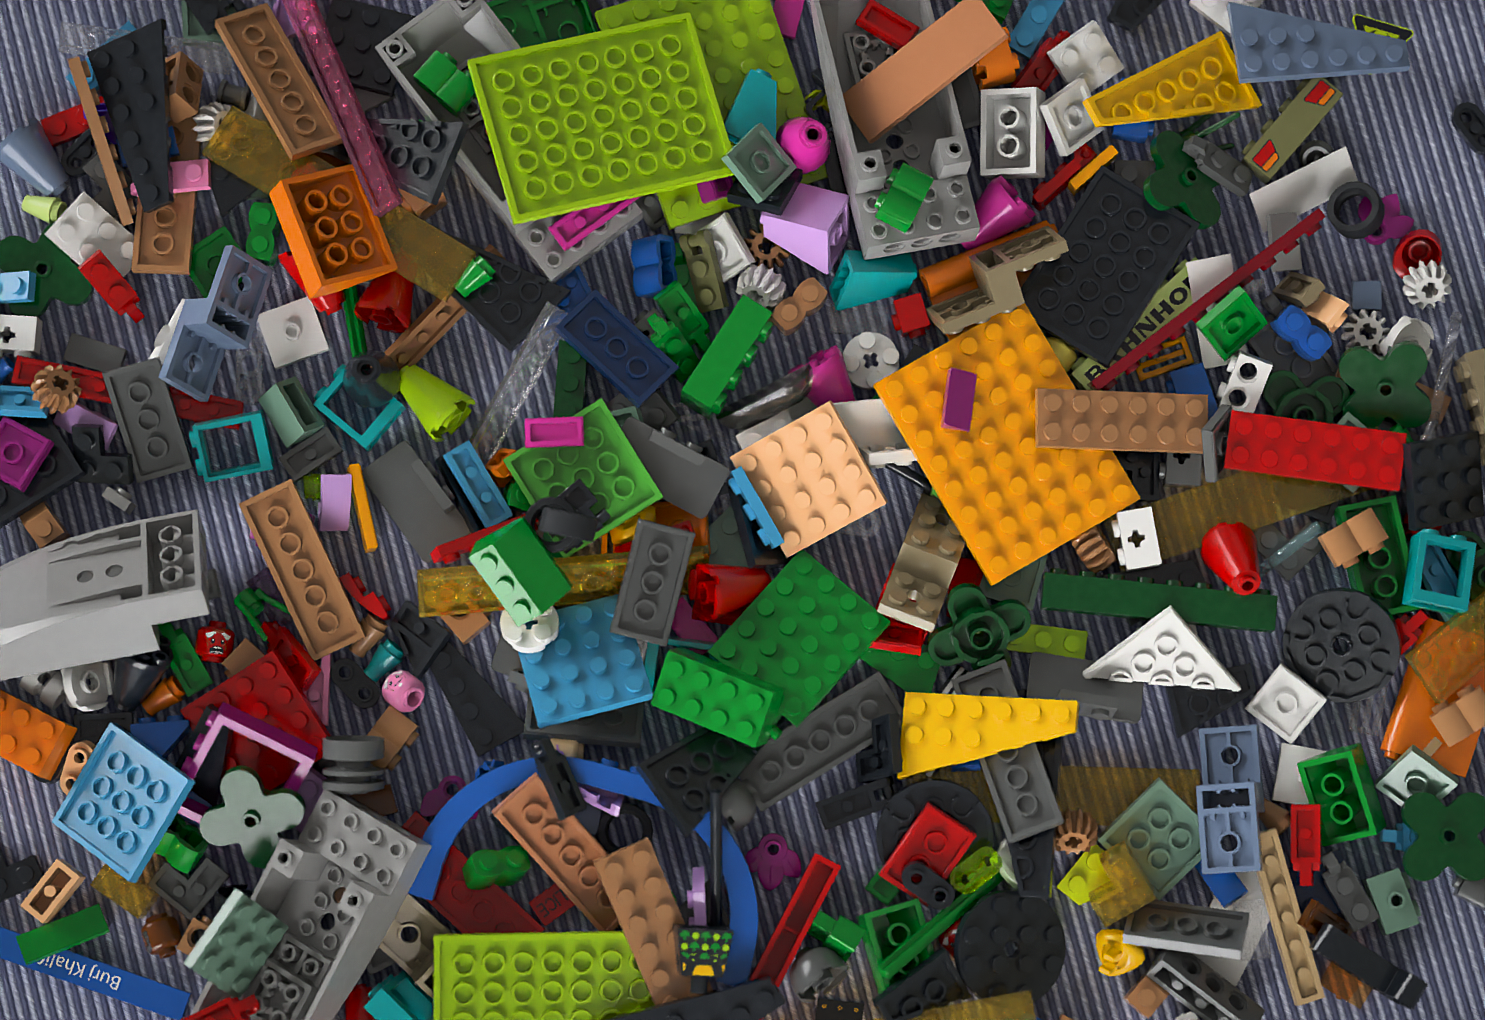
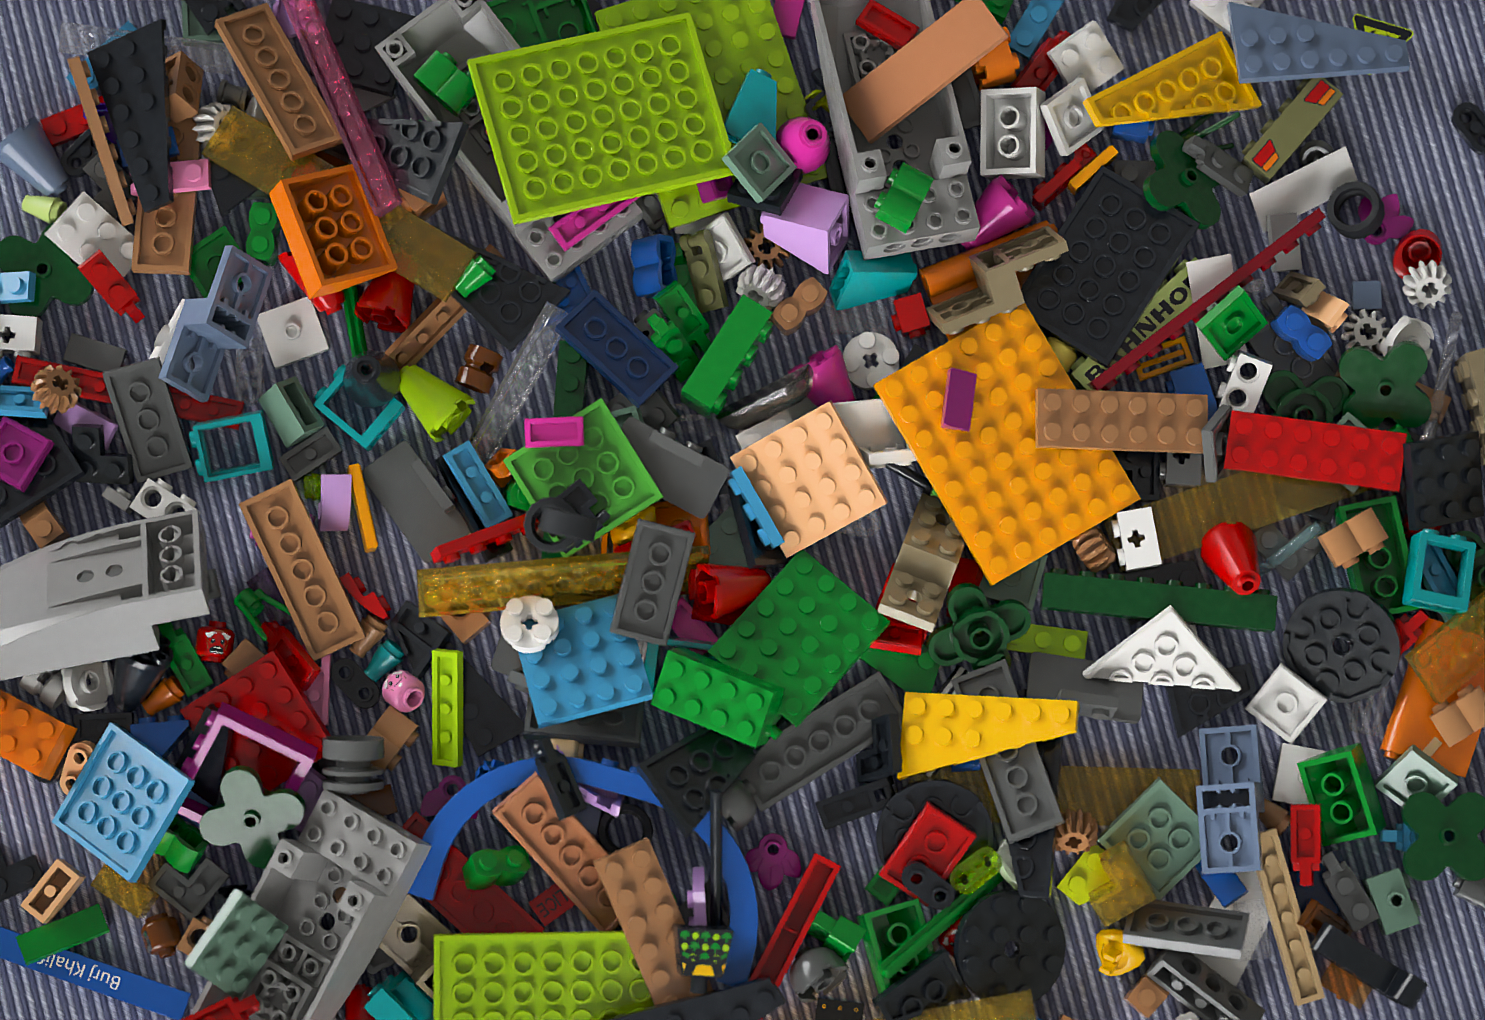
green slope [468,516,573,627] -> none
none -> white brick [129,478,201,519]
none -> lime plate [432,648,463,768]
none -> reddish brown wheel [455,344,504,395]

